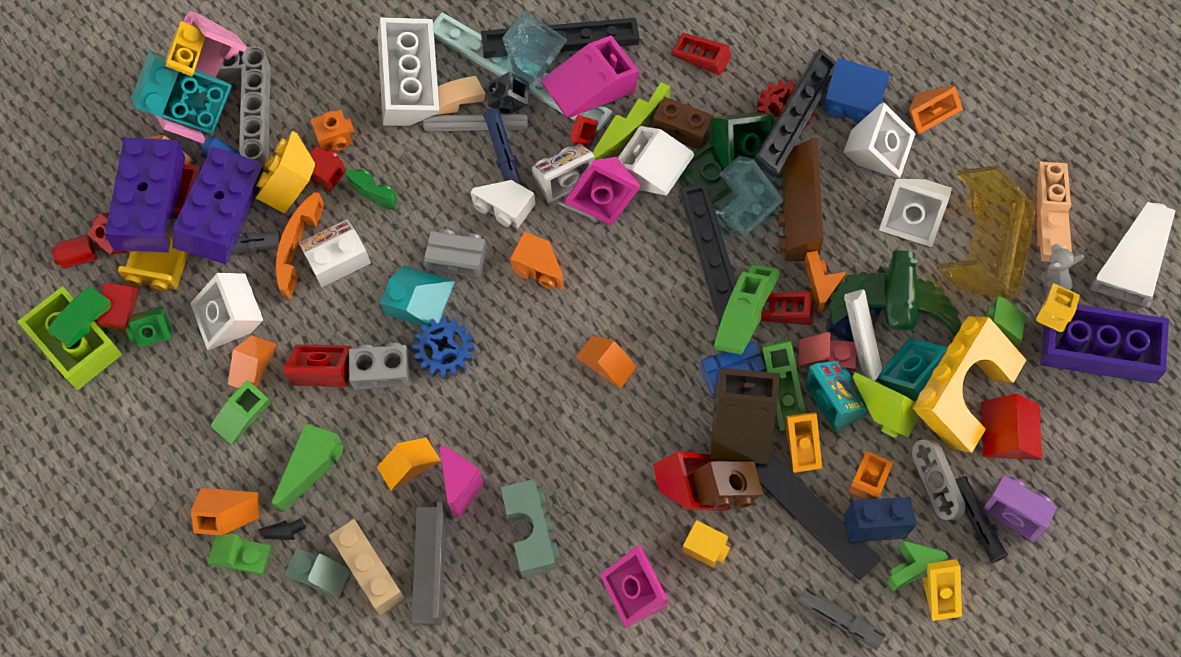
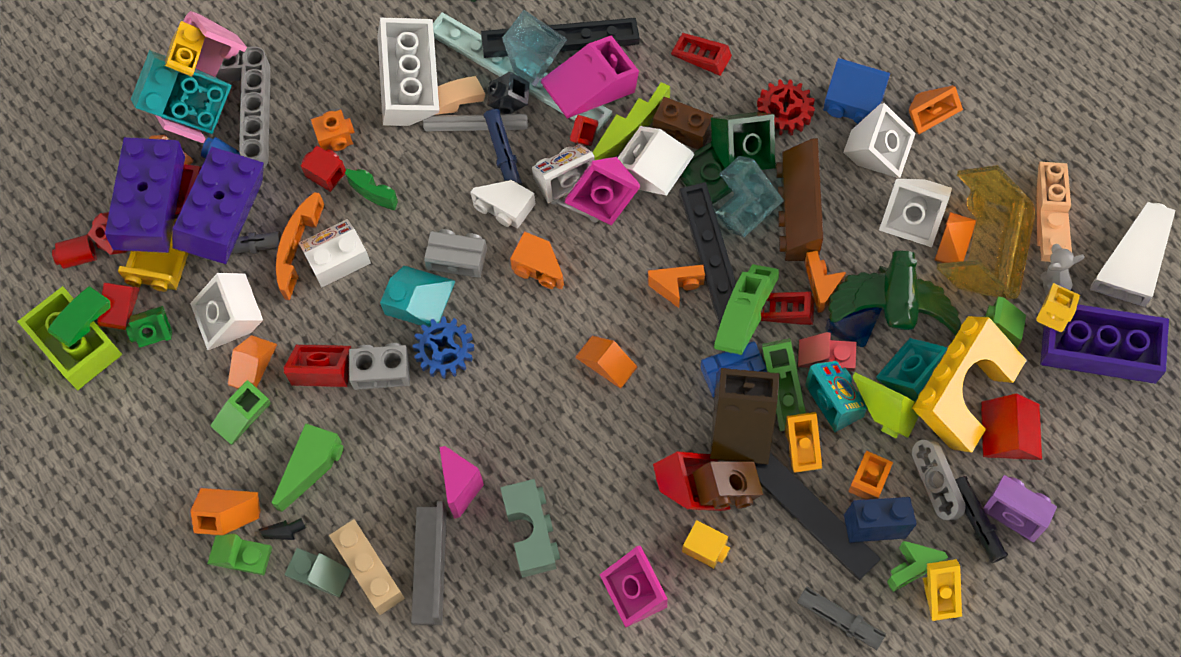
yellow slope [256,131,315,214] -> none
light orange slope [377,437,441,491] -> none
black tile [752,48,836,177] -> none
white slope [844,290,882,381] -> none
none -> orange slope [648,265,705,308]
none -> orange slope [935,212,976,269]

